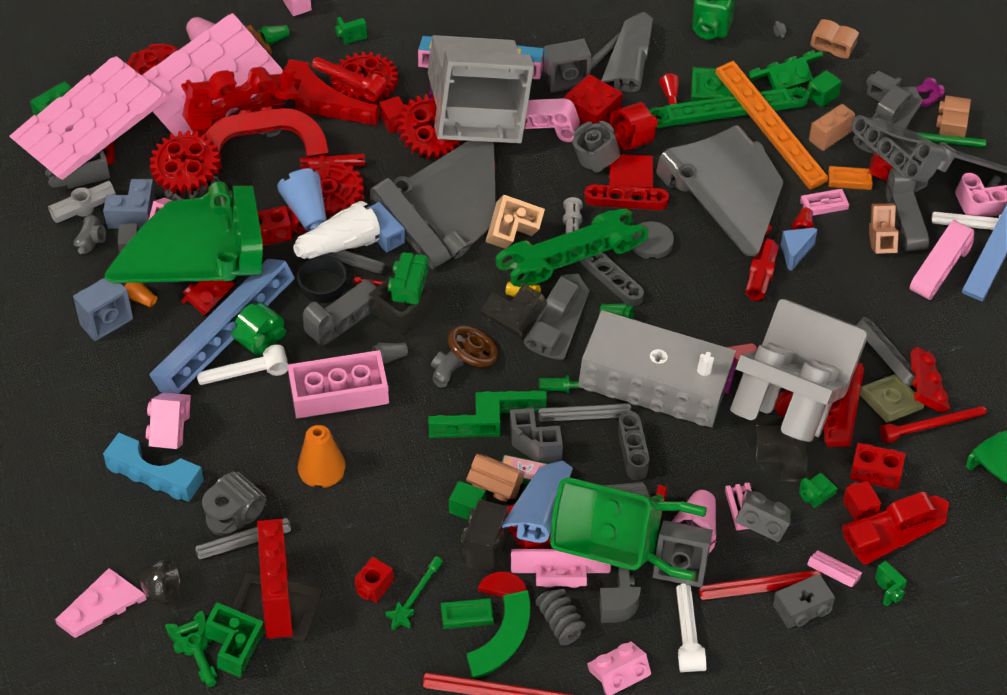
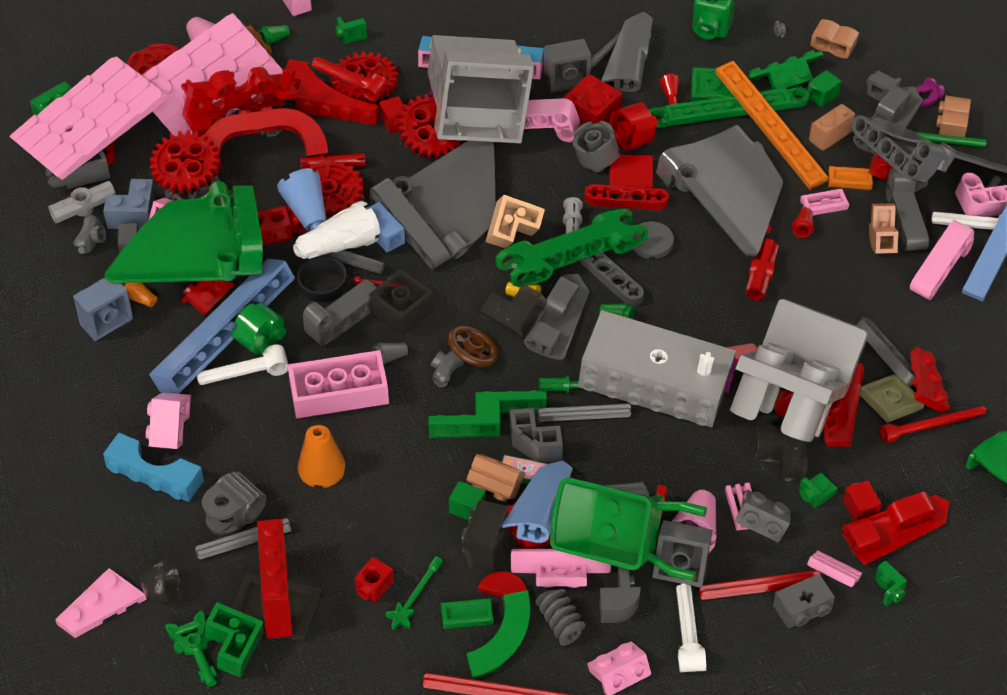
green brick [388,252,429,305] -> none
dark grey beam [618,411,649,481] -> none
medium blue slope [781,228,817,271] -> none
red brick [850,443,905,490] -> none

